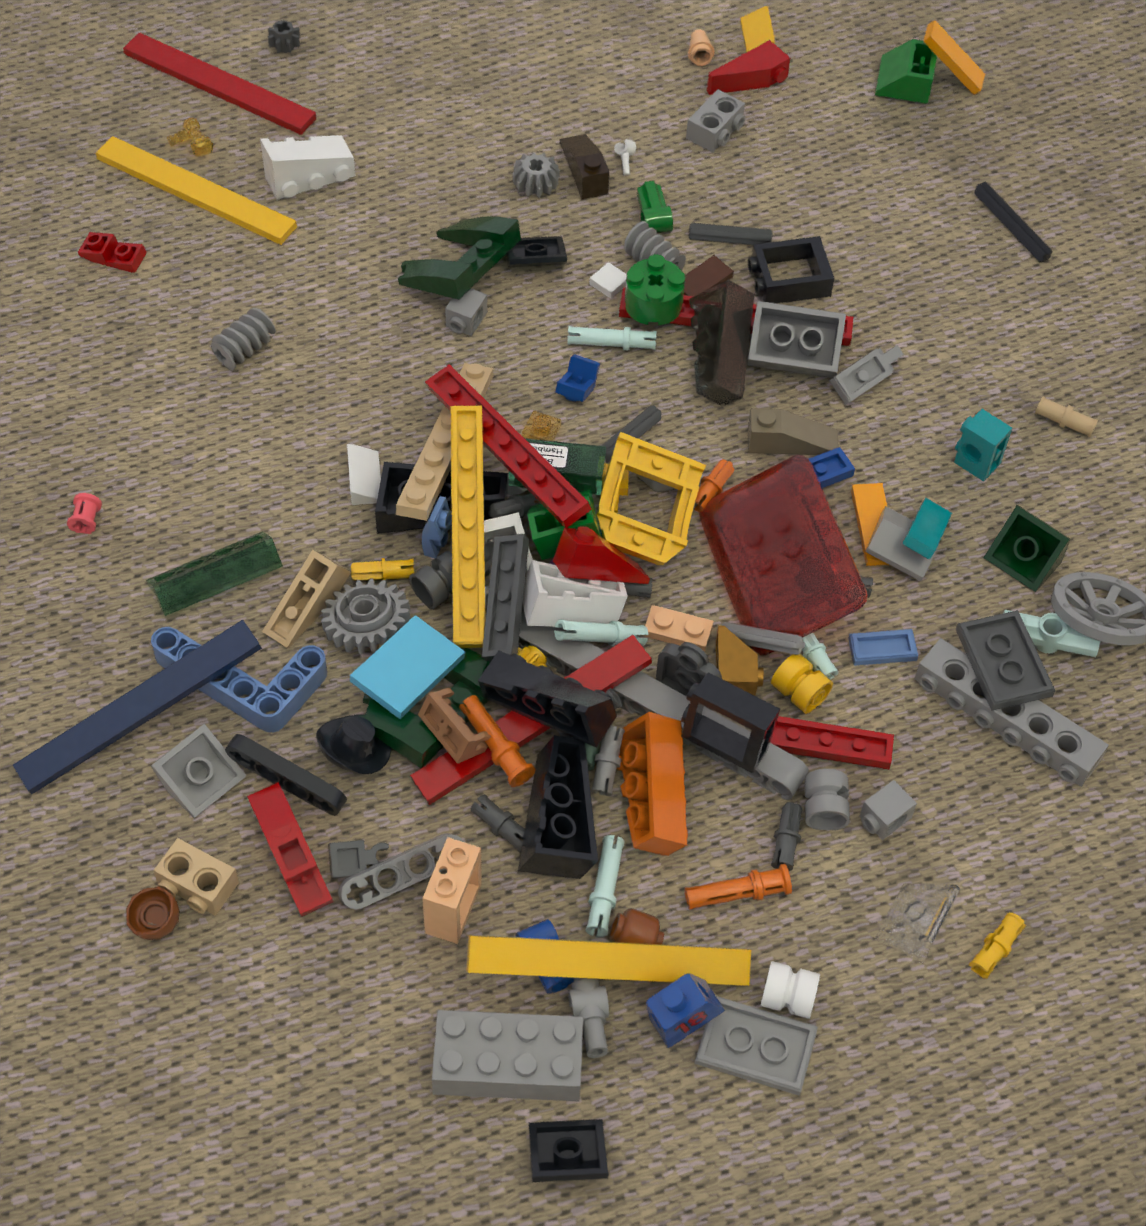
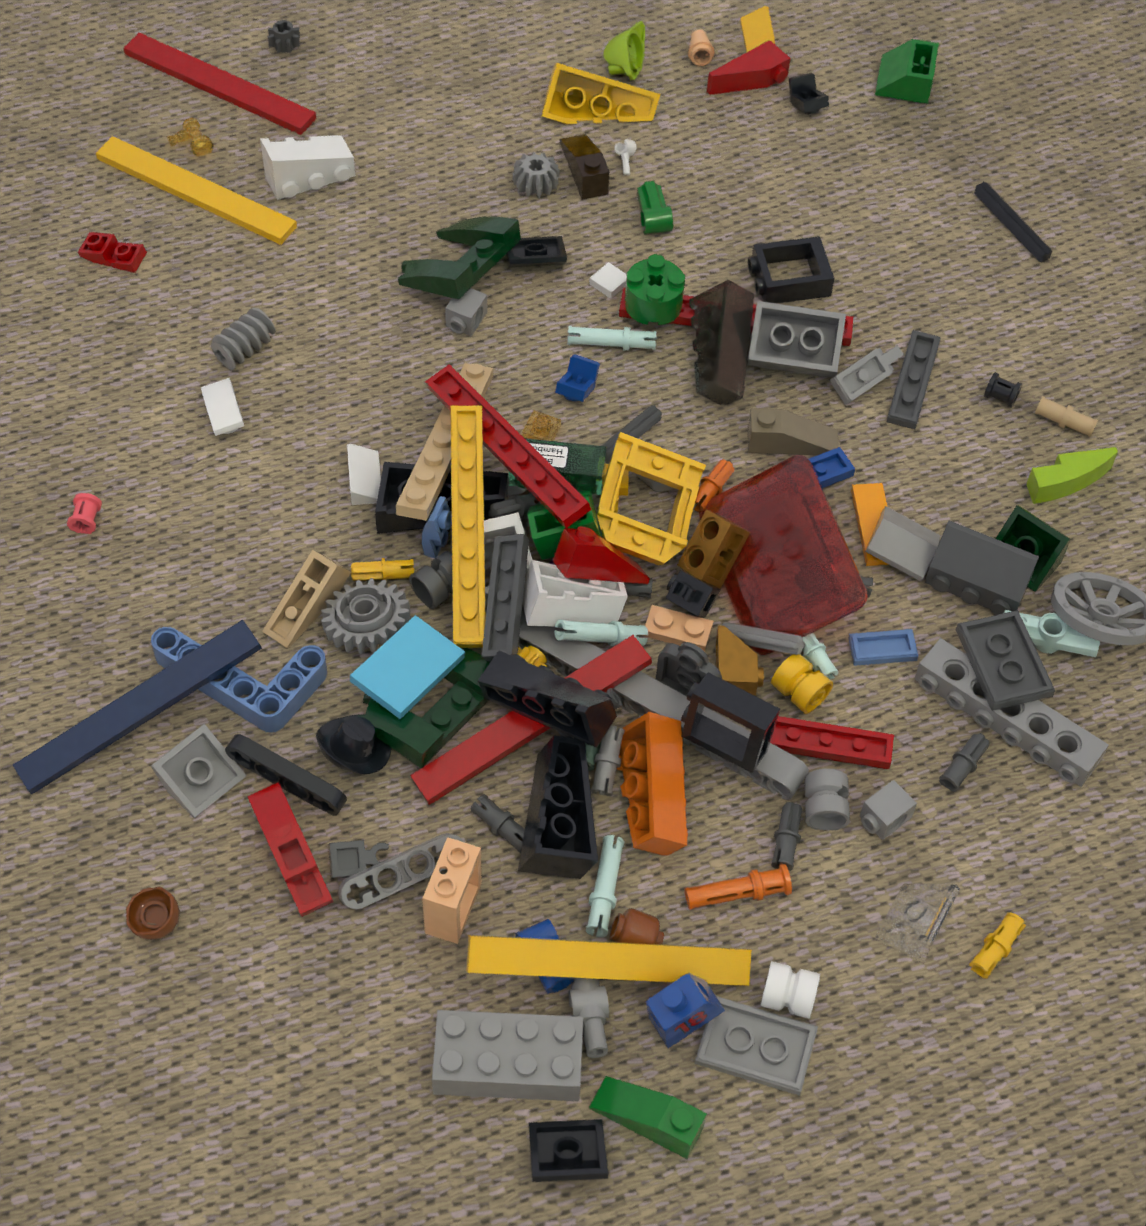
clear green fence [146,531,283,616] -> none
tan brick [153,838,239,916] -> none
medium nougat hinge [418,688,491,764] -> none
orange pin [459,695,536,787] -> none
light grey piece [624,221,686,271] -> none
reddish brown tile [684,255,734,298] -> none
light grey brick [686,89,746,152] -> none
dark grey axle [689,223,772,245] -> none
teal tile [903,497,952,559] -> none
light orange tile [923,20,985,95] -> none
teal brick [954,409,1012,482] -> none
none -> white slope [201,378,244,436]
none -> yellow wedge [542,63,661,124]
none -> green slope [589,1076,707,1160]
none -> lime hat [604,21,645,80]
none -> black brick [666,570,721,617]
none -> pearl gold brick [677,509,750,589]
none -> black bracket [789,73,829,114]
none -> dark grey tile [886,330,941,429]
none -> dark grey slope [925,521,1039,615]
none -> dark grey axle [939,733,990,792]
none -> black bush [984,372,1023,408]
none -> lime slope [1026,447,1118,504]

